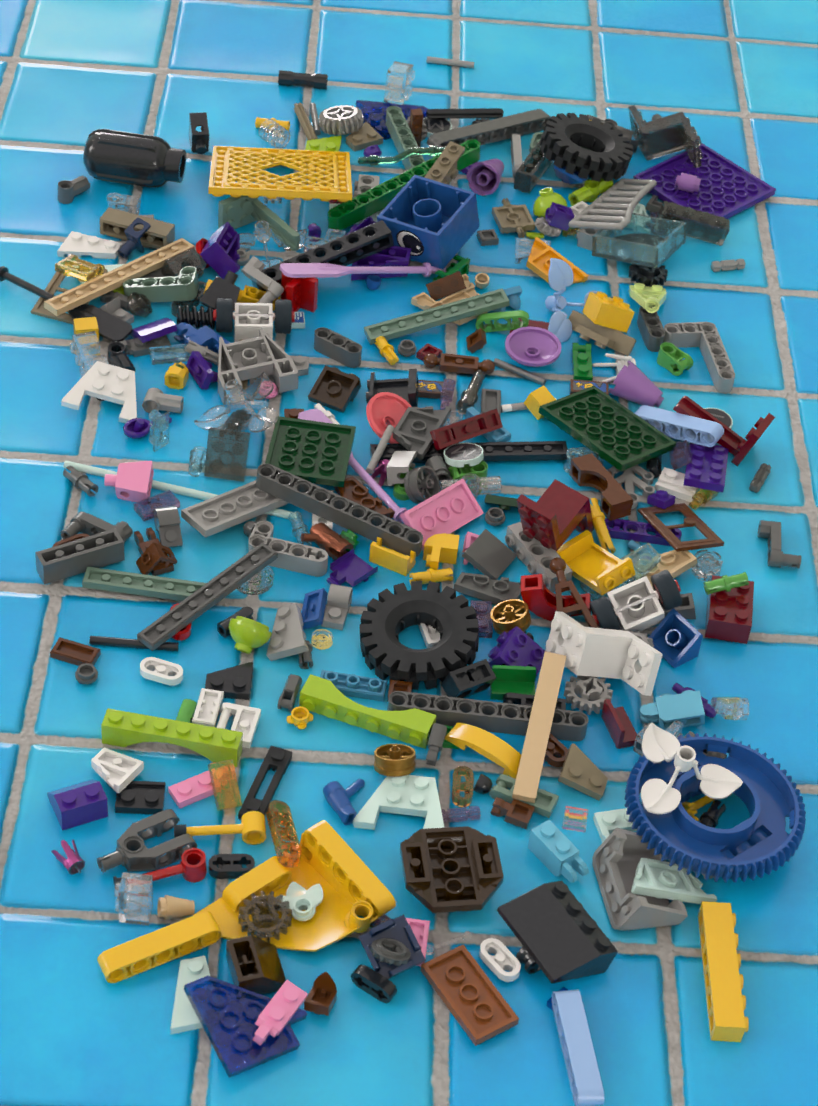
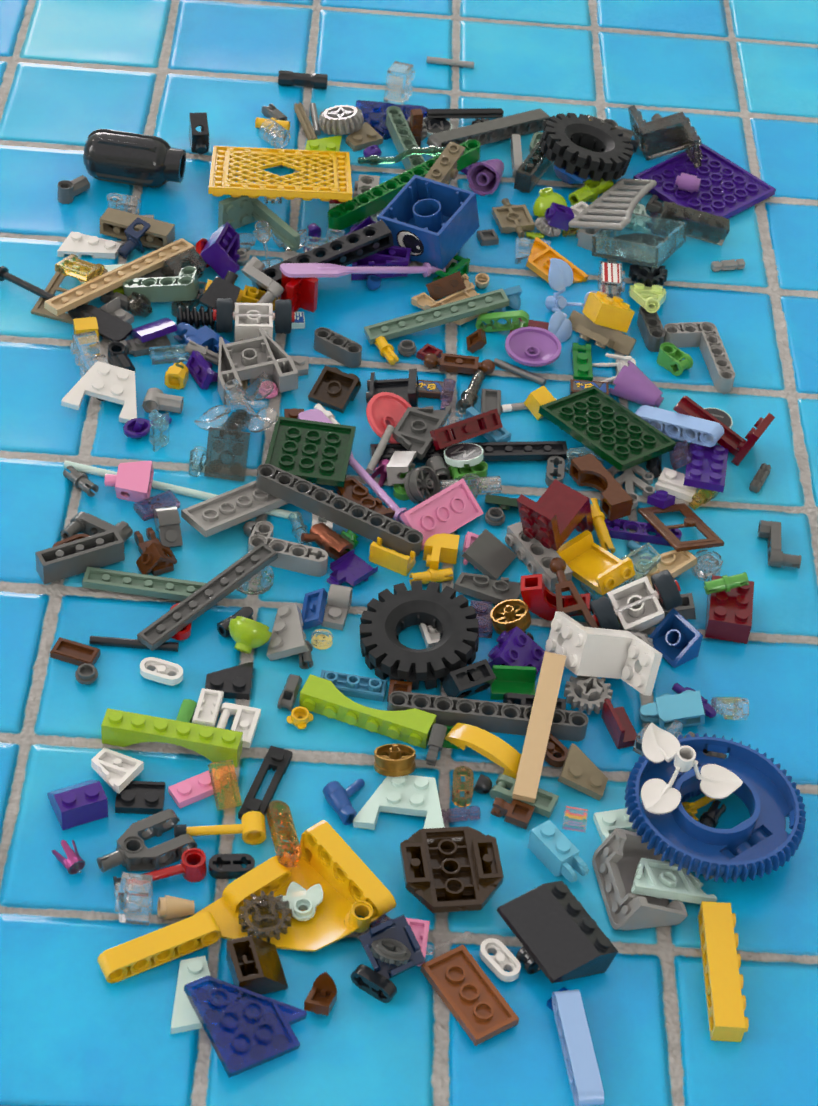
bright pink hinge [252,980,308,1046] -> none
none -> dark grey bar [262,103,287,121]
none -> dark grey beam [545,456,565,486]
none -> clear brick [598,261,625,298]

